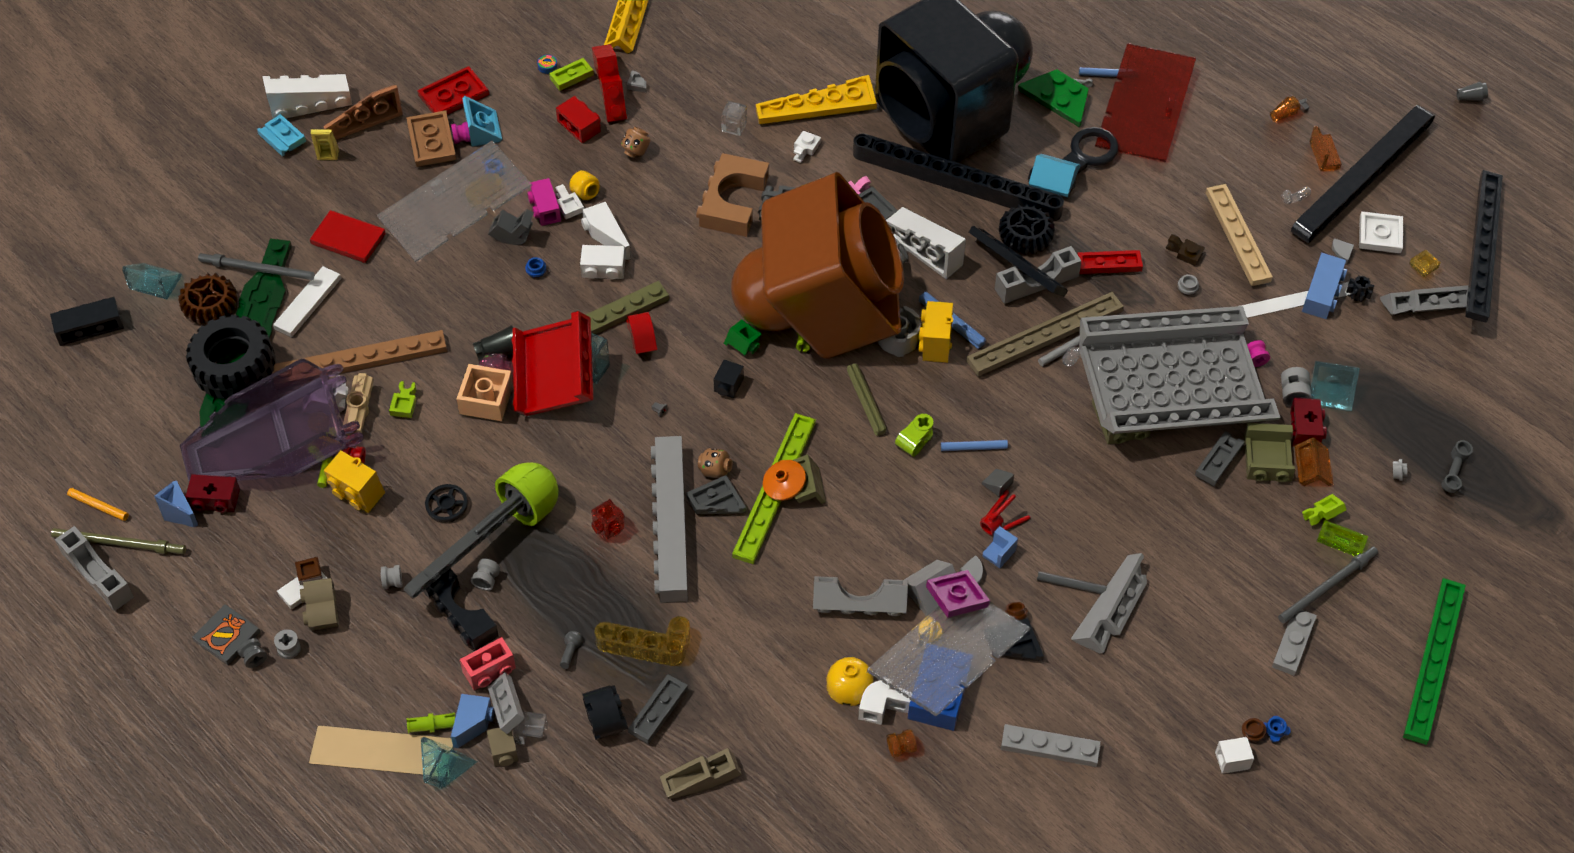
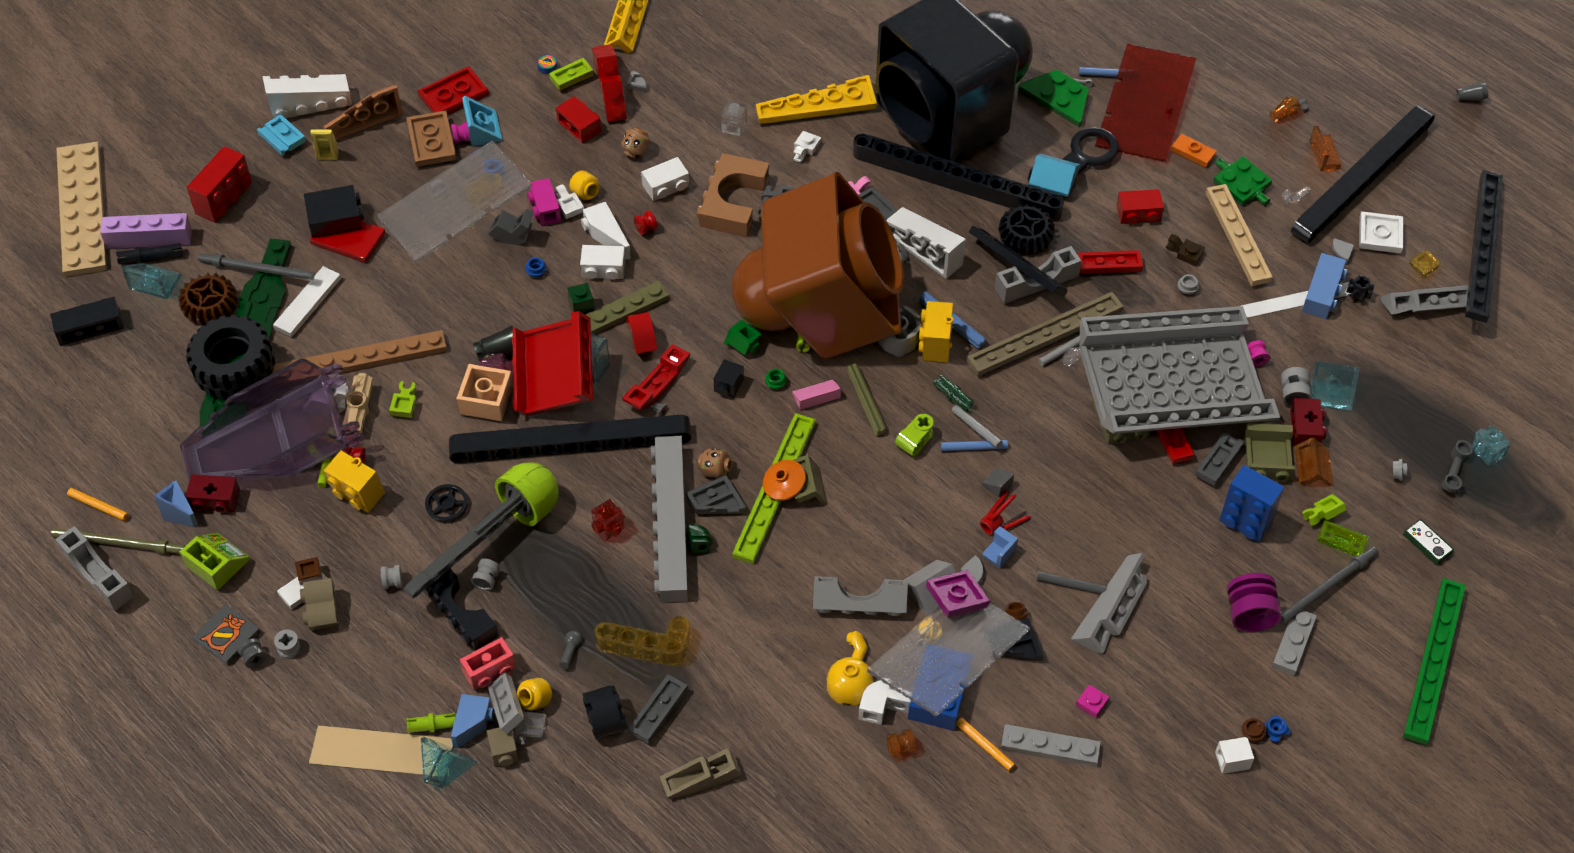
none -> tan plate [57,141,107,277]
none -> lavender brick [100,213,192,249]
none -> black pin [116,243,183,265]
none -> lime slope [180,533,251,590]
none -> red brick [186,146,252,223]
none -> black brick [304,185,364,238]
none -> black beam [449,415,692,463]
none -> yellow head [517,678,552,711]
none -> dark green brick [567,283,595,315]
none -> red slope [622,344,690,410]
none -> red wheel [633,210,658,235]
none -> white brick [641,157,690,201]
none -> dark green piece [686,524,713,554]
none -> green plate [765,368,787,389]
none -> bright pink slope [792,380,841,410]
none -> yellow arm [846,631,868,661]
none -> clear green pin [933,374,974,412]
none -> light grey bar [951,405,1003,448]
none -> light orange piece [956,717,1016,772]
none -> dark pink plate [1076,685,1109,718]
none -> red brick [1116,189,1164,224]
none -> red plate [1157,428,1194,465]
none -> orange plate [1171,134,1217,168]
none -> green plate [1213,156,1272,206]
none -> blue brick [1219,465,1284,542]
none -> magenta wheel [1227,573,1282,632]
none -> tile [1403,519,1454,565]
none -> clear light blue brick [1472,425,1511,466]

